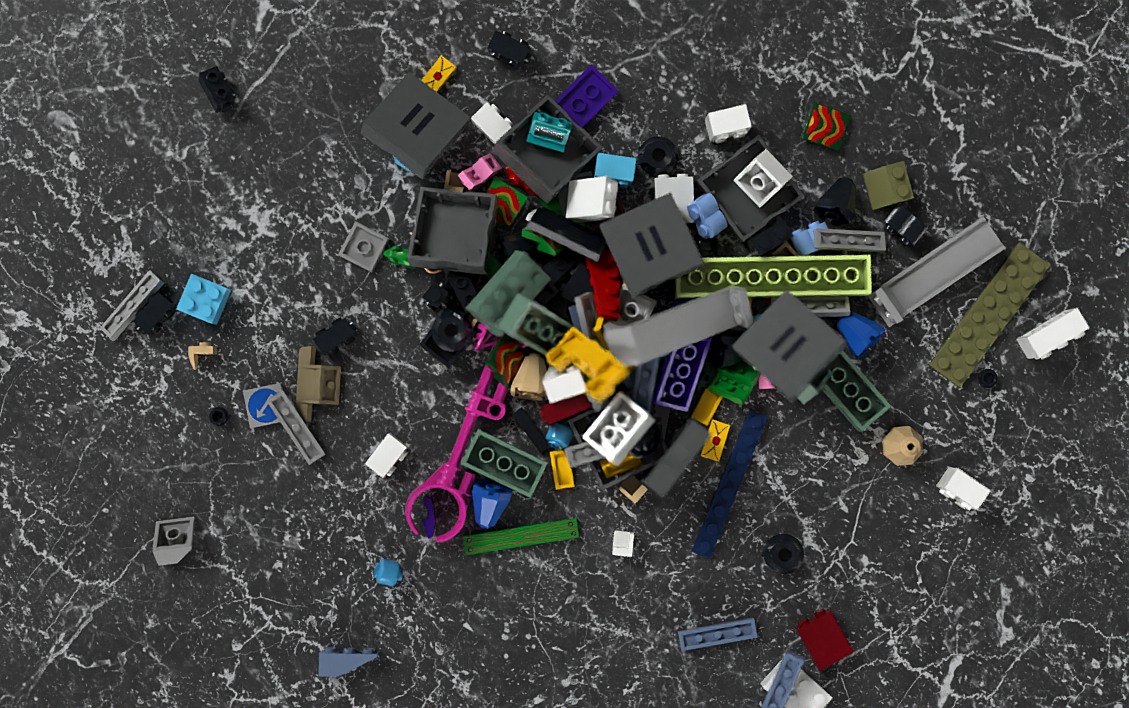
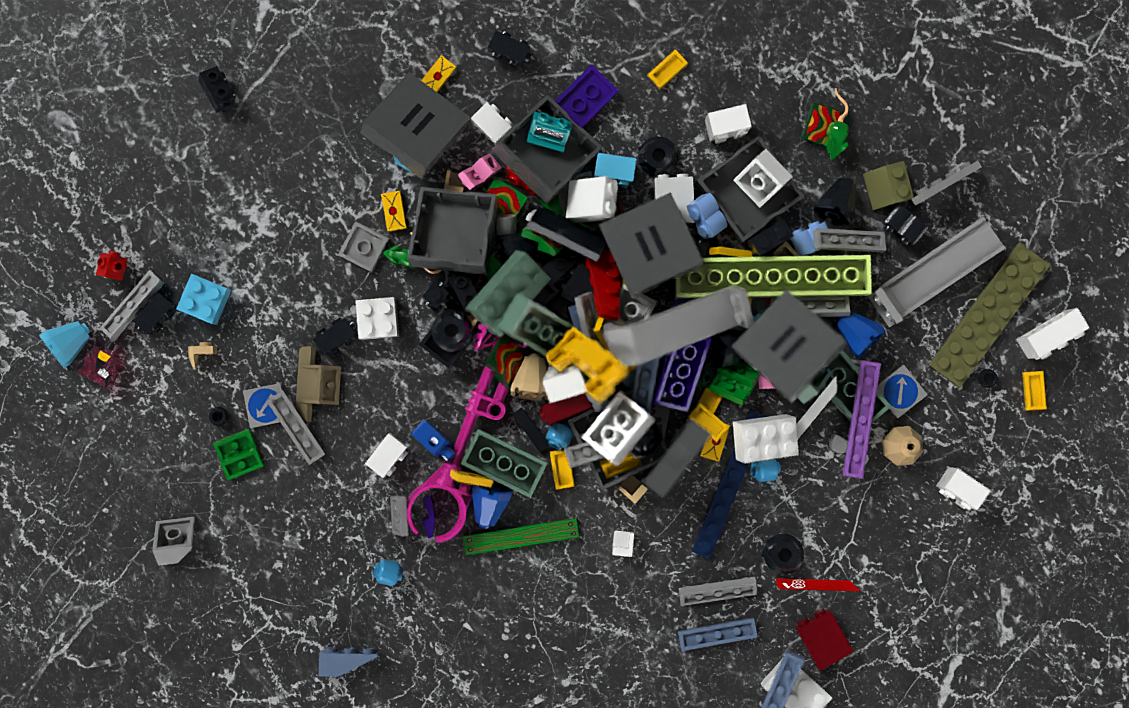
none -> medium azure cone [39,321,91,368]
none -> clear pink torso [75,340,122,389]
none -> red brick [96,250,127,281]
none -> green slope [213,428,264,480]
none -> white brick [355,297,400,340]
none -> yellow tile [381,191,407,232]
none -> light grey tile [390,495,408,536]
none -> blue torso [411,419,456,462]
none -> yellow tile [450,469,493,487]
none -> light grey brick [496,213,517,236]
none -> yellow tile [647,49,688,89]
none -> light grey plate [679,577,757,606]
none -> yellow tile [688,403,729,442]
none -> yellow tile [709,247,752,257]
none -> white brick [733,414,799,463]
none -> dark azure head [751,459,781,482]
none -> red sticker [776,578,860,591]
none -> white sticker [796,376,837,440]
none -> green animal [824,88,849,160]
none -> light grey brick [829,434,848,454]
none -> medium lavender tile [842,360,881,479]
none -> tile [877,365,928,418]
none -> light grey plate [912,161,982,205]
none -> yellow tile [1022,371,1047,411]

